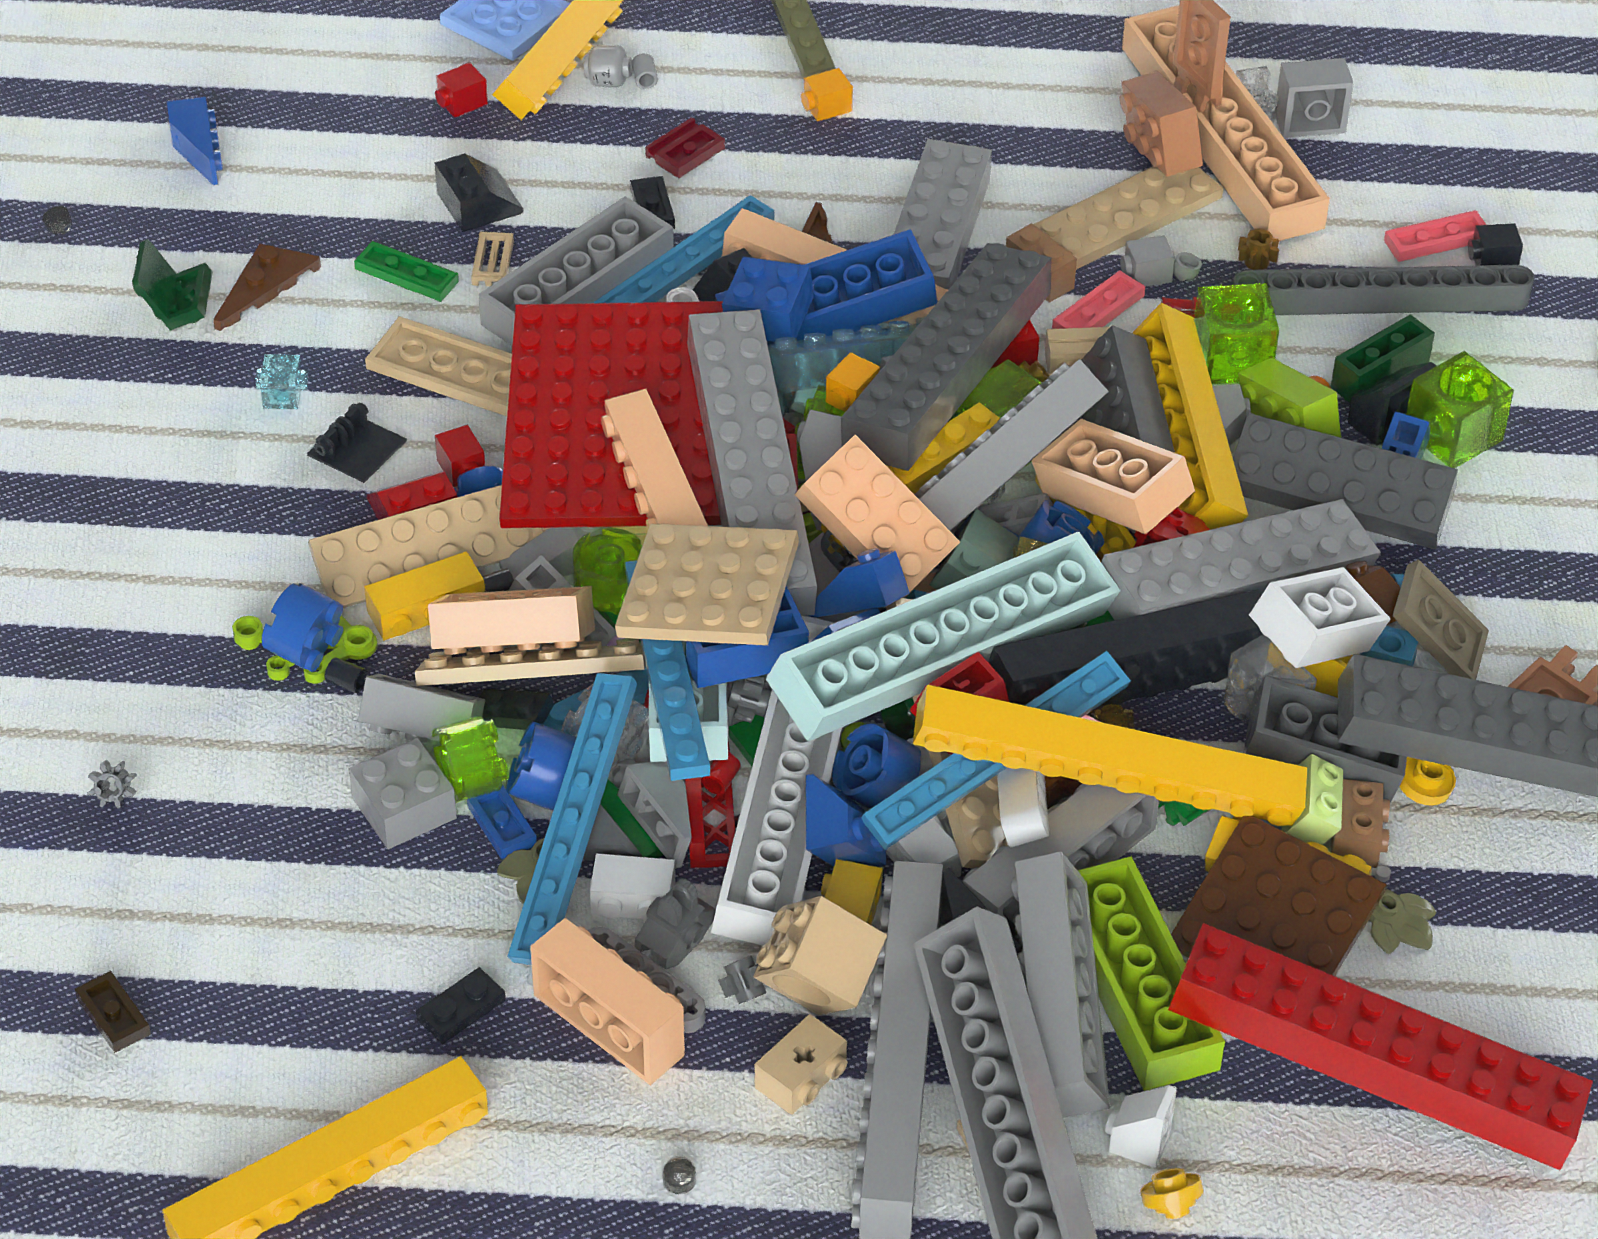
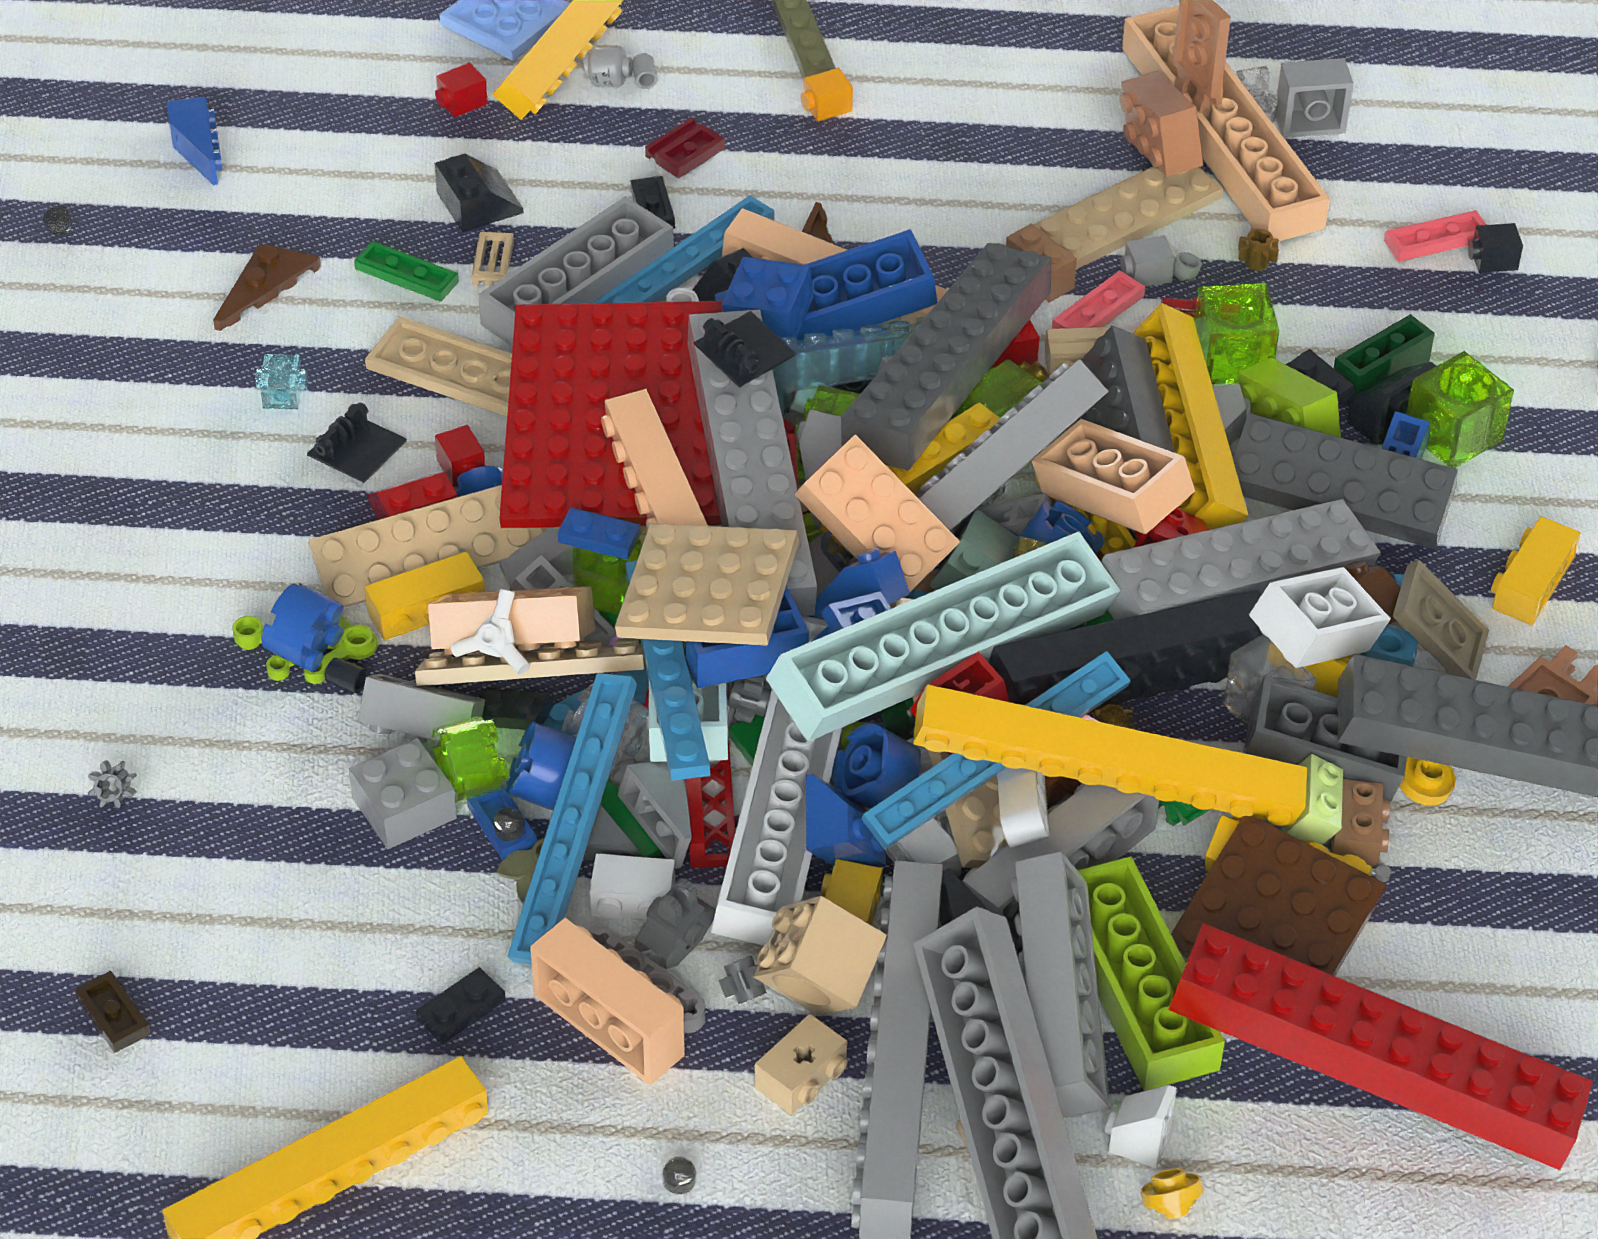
dark green bracket [132,239,213,331] -> none
black hinge [482,568,514,592] -> none
red hinge [701,752,741,795] -> none
light orange brick [826,352,880,412] -> none
light grey brick [894,139,992,290] -> none
dark grey beam [1231,265,1534,316] -> none
olive plate [1369,889,1436,954] -> none
none -> white piece [451,588,530,675]
none -> clear smoke hinge [493,807,525,841]
none -> blue plate [558,507,640,560]
none -> black hinge [694,311,796,388]
none -> plate [820,591,891,633]
none -> black plate [1286,349,1355,406]
none -> yellow brick [1491,516,1581,626]

